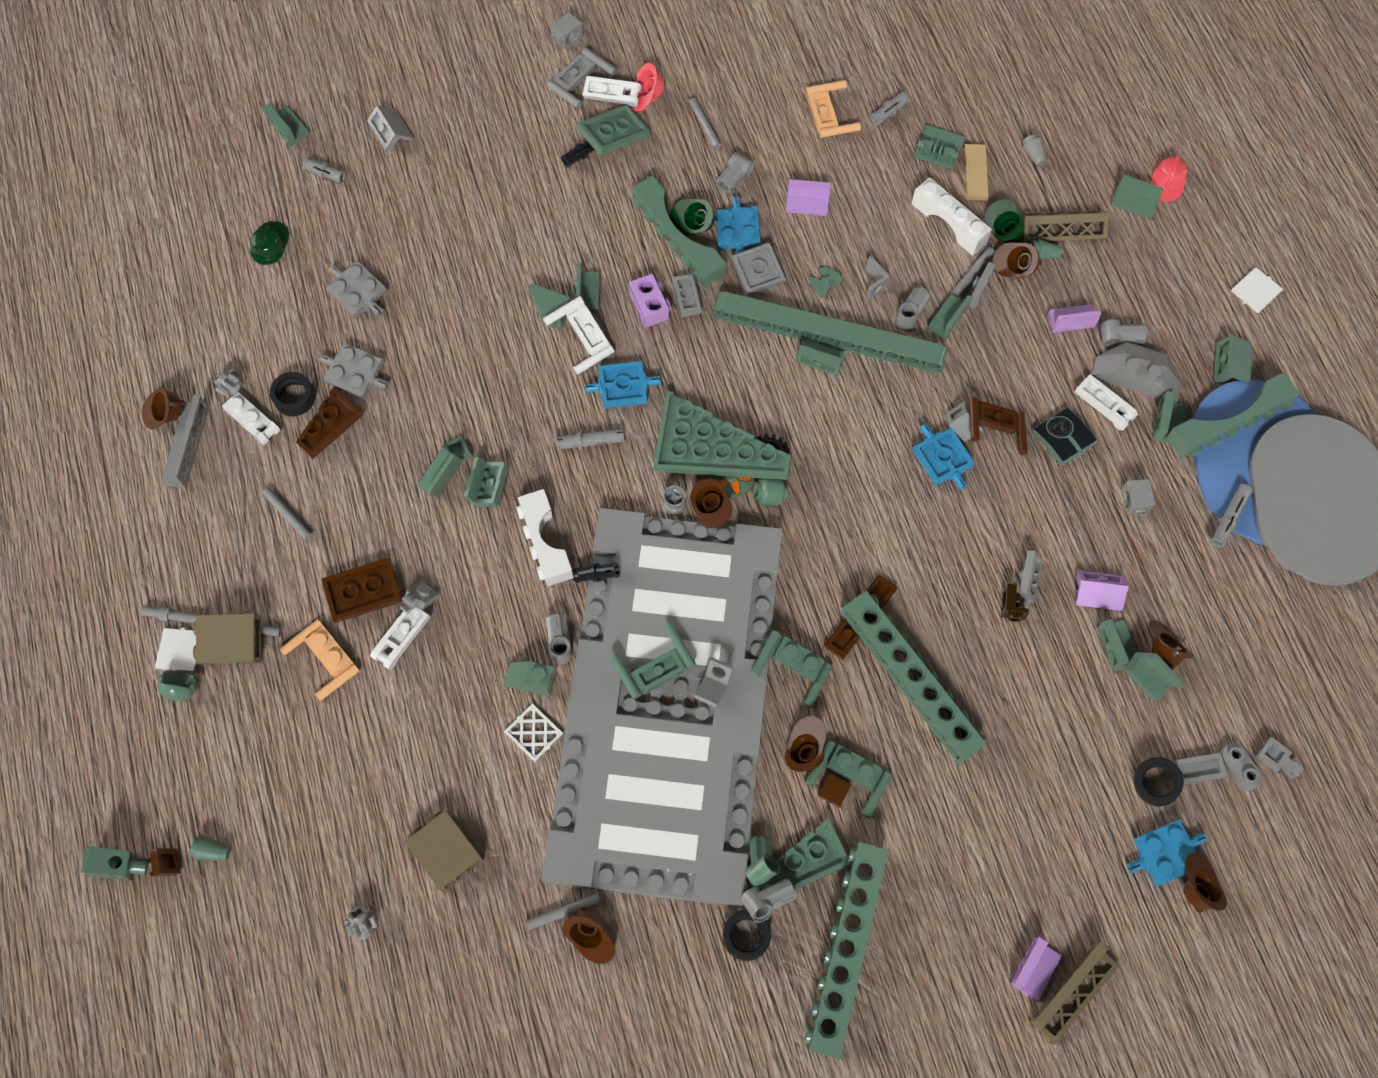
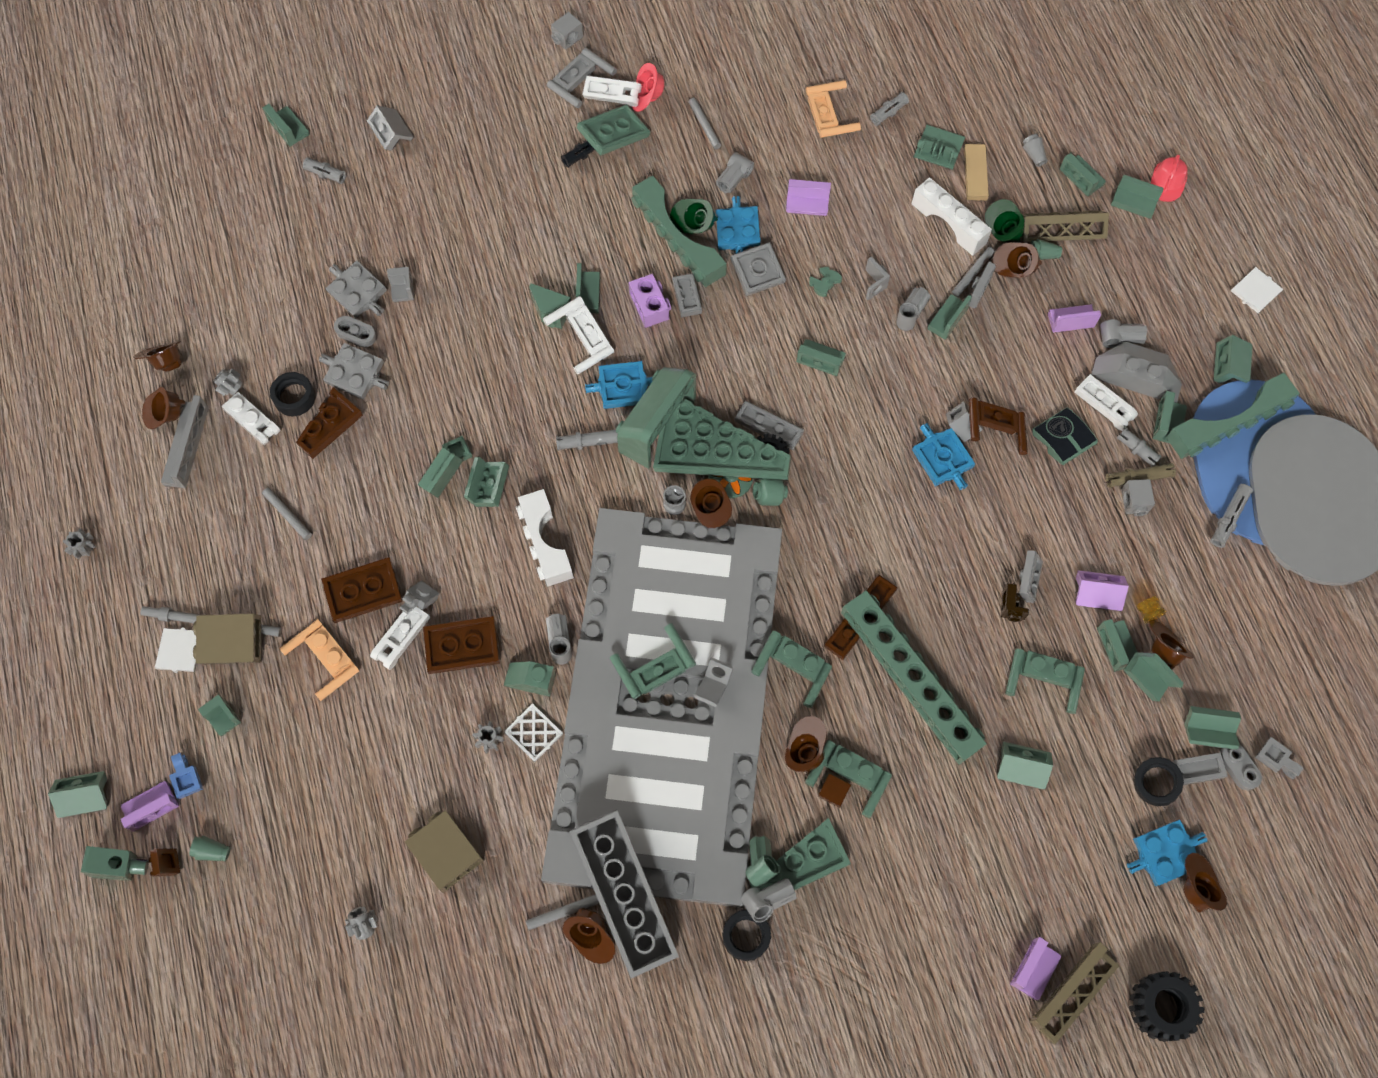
sand green hair [157,670,198,701] -> none
dark green piece [250,221,289,265] -> none
black pin [572,562,621,583] -> none
sand green beam [713,292,948,373] -> none
sand green brick [805,842,889,1059] -> none
none -> sand green panel [48,771,108,818]
none -> light grey gear [63,529,96,559]
none -> lavender panel [121,781,179,832]
none -> reddish brown piece [133,341,181,372]
none -> medium blue plate [169,753,203,799]
none -> sand green panel [198,694,241,736]
none -> light grey plate [334,316,376,347]
none -> light grey panel [387,267,414,302]
none -> reddish brown plate [423,616,500,674]
none -> light grey gear [473,721,504,754]
none -> light grey brick [570,810,679,978]
none -> sand green windscreen [616,367,696,469]
none -> light grey tile [735,401,804,450]
none -> sand green panel [997,741,1053,789]
none -> sand green plate [1005,649,1085,714]
none -> sand green panel [1059,153,1106,197]
none -> dark tan pin [1105,463,1176,488]
none -> light grey pin [1117,428,1161,467]
none -> black tyre [1129,971,1204,1041]
none -> clear yellow wheel [1136,596,1167,623]
none -> sand green panel [1184,706,1242,750]

